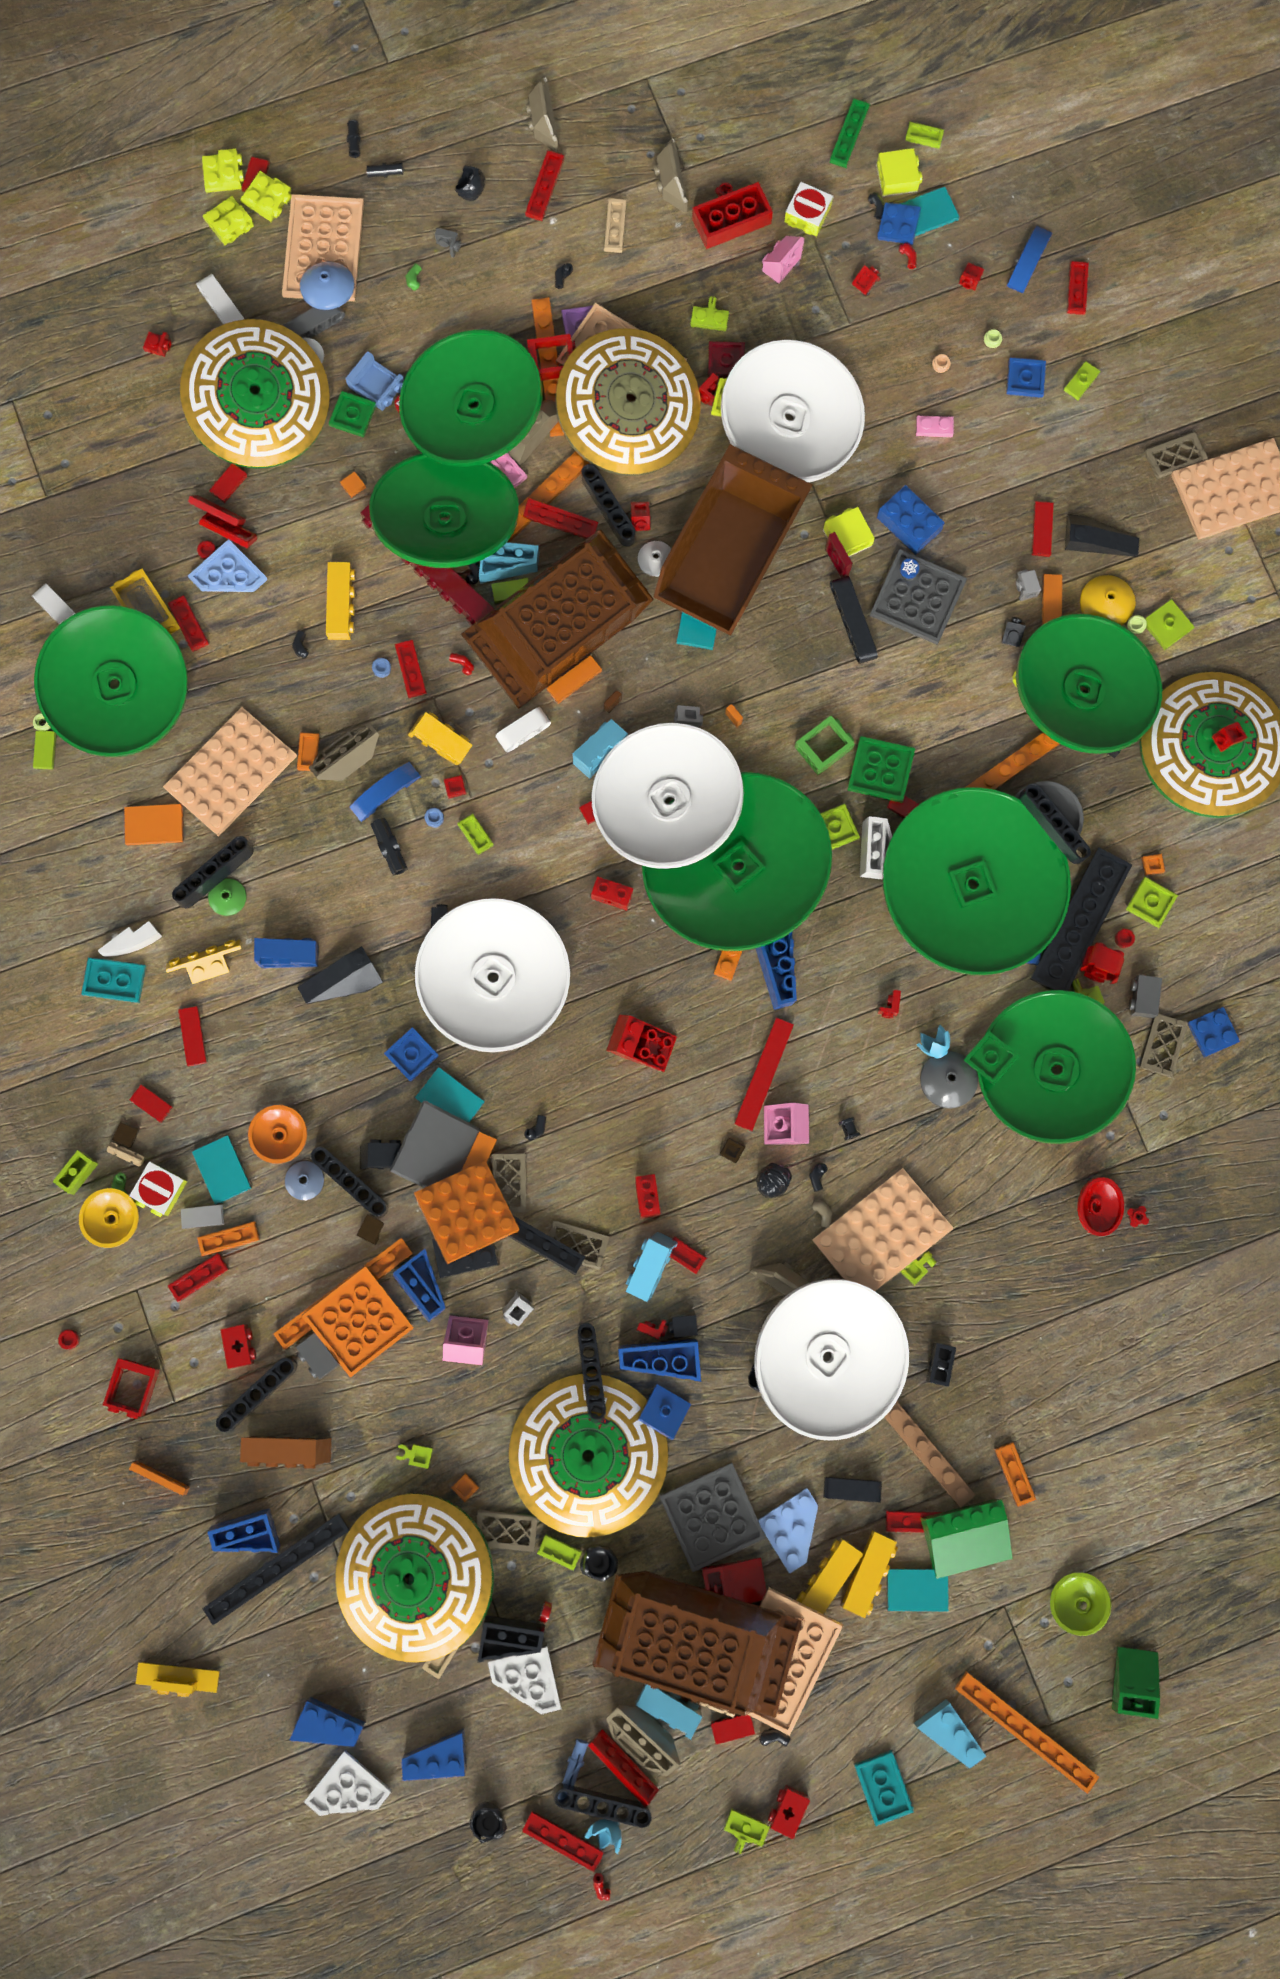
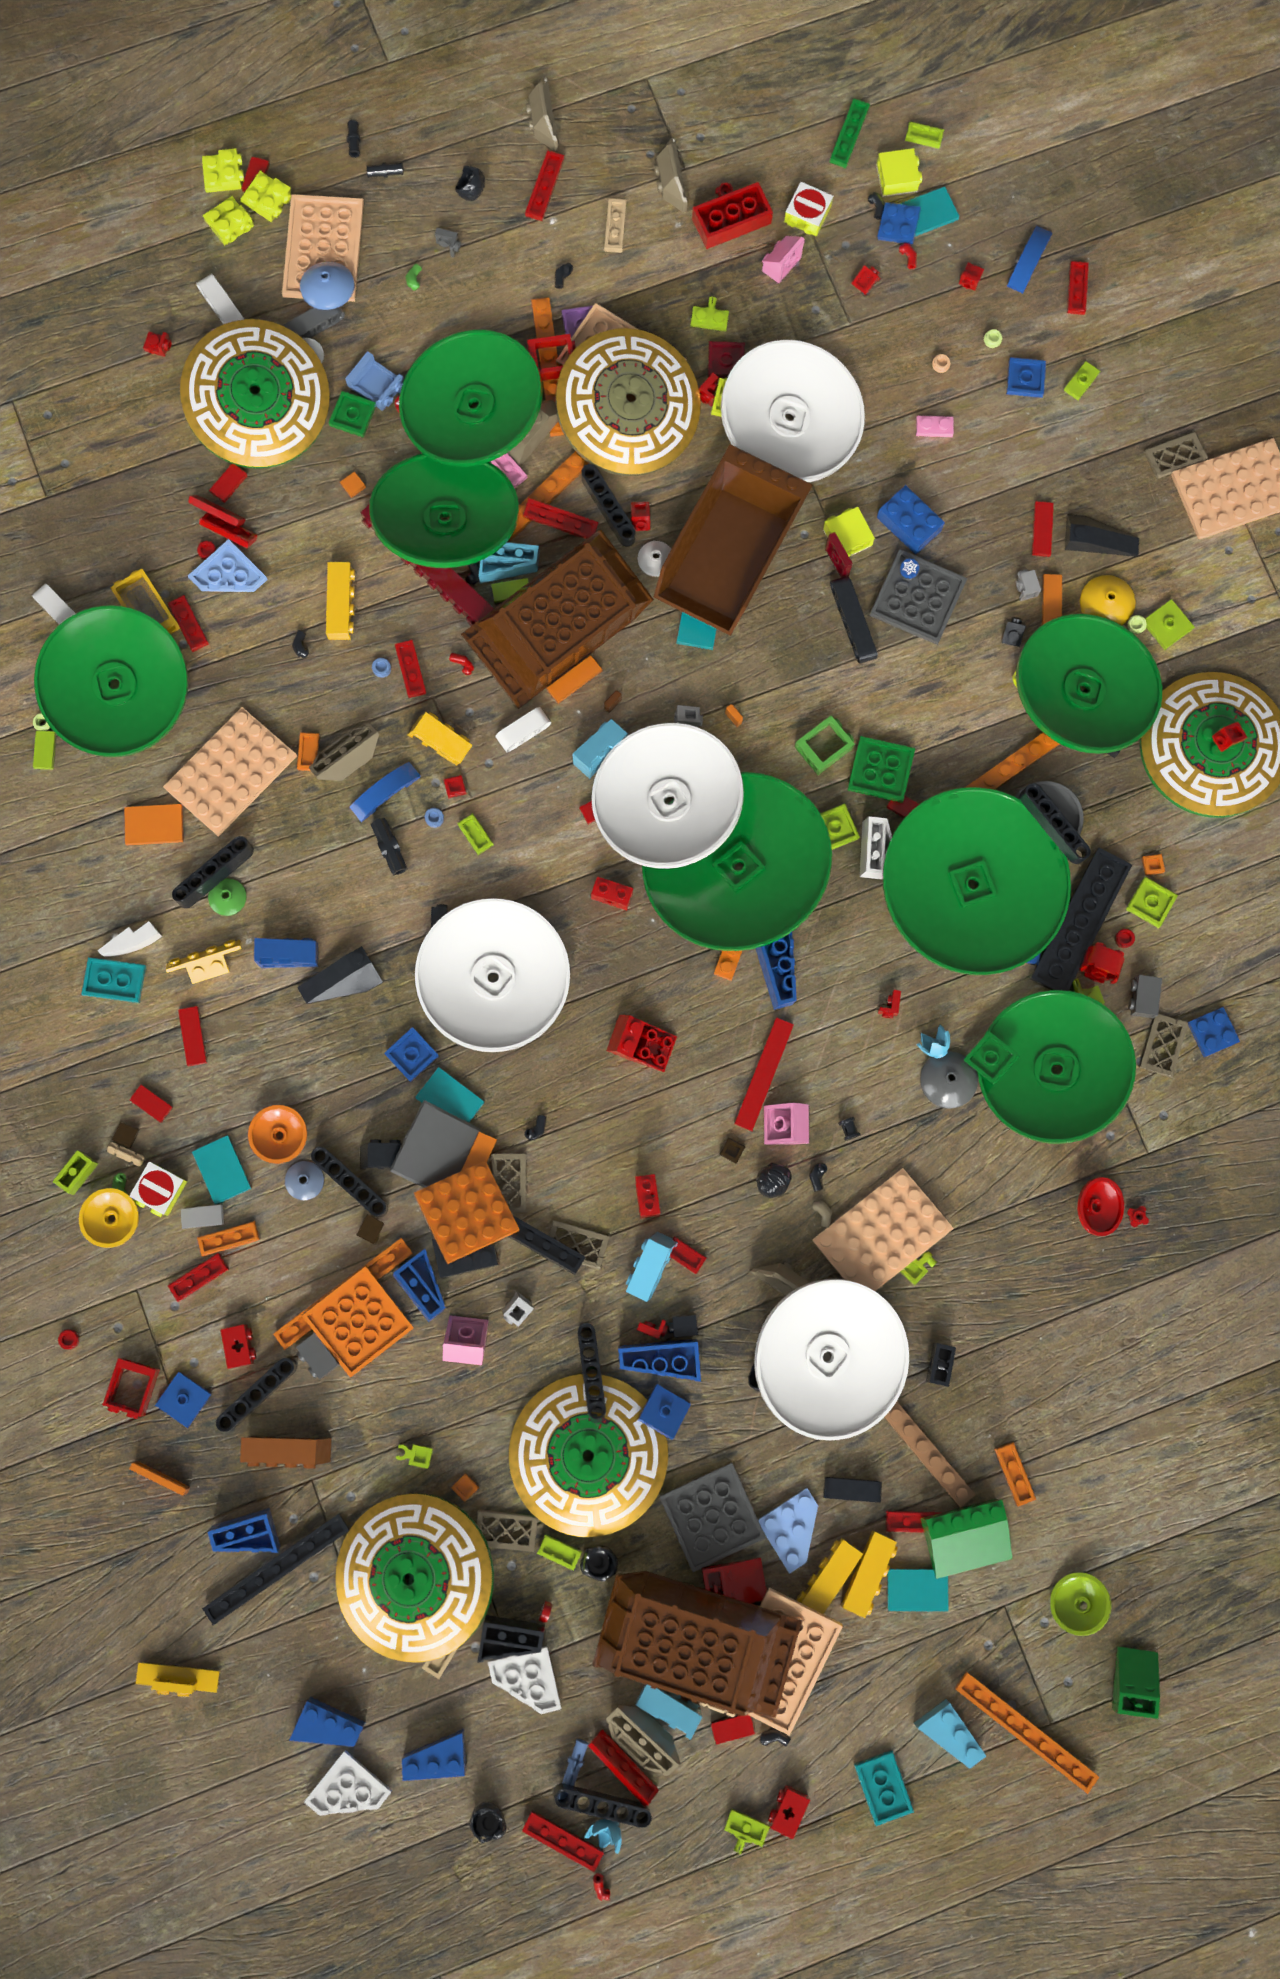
none -> blue plate [155,1372,212,1428]

